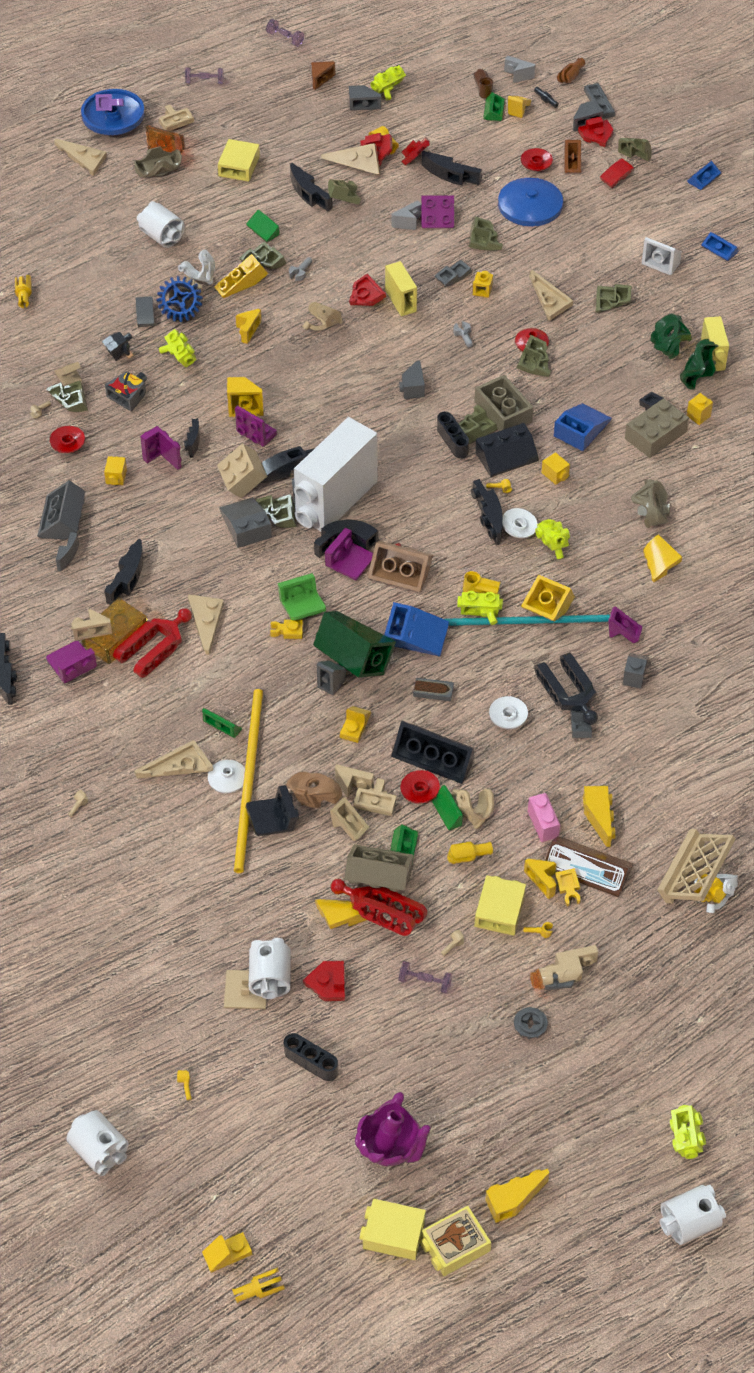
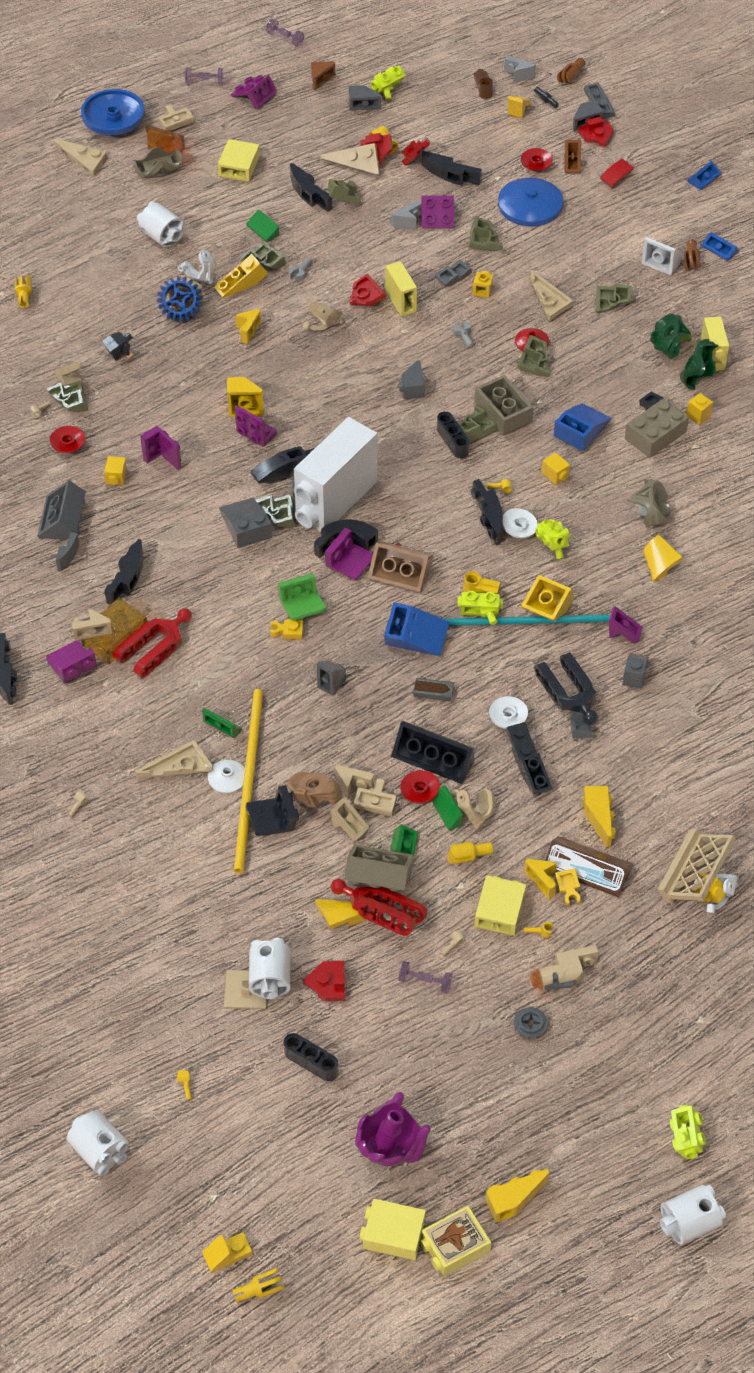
medium lavender plate [95,94,124,111] -> none
dark grey torso [105,372,147,412] -> none
dark grey slope [136,296,155,327] -> none
neon yellow brick [159,329,197,368] -> none
black slope [184,418,200,458] -> none
tan wing [188,594,224,655] -> none
tan brick [217,443,267,498] -> none
dark green slope [313,611,396,678] -> none
yellow slope [340,706,371,743] -> none
black slope [475,423,539,477] -> none
green slope [483,92,505,121] -> none
bright pink brick [528,793,561,842] -> none
olive slope [618,138,652,161] -> none
none -> magenta bracket [231,75,278,108]
none -> black slope [506,722,553,795]
none -> dark orange arm [684,239,701,271]

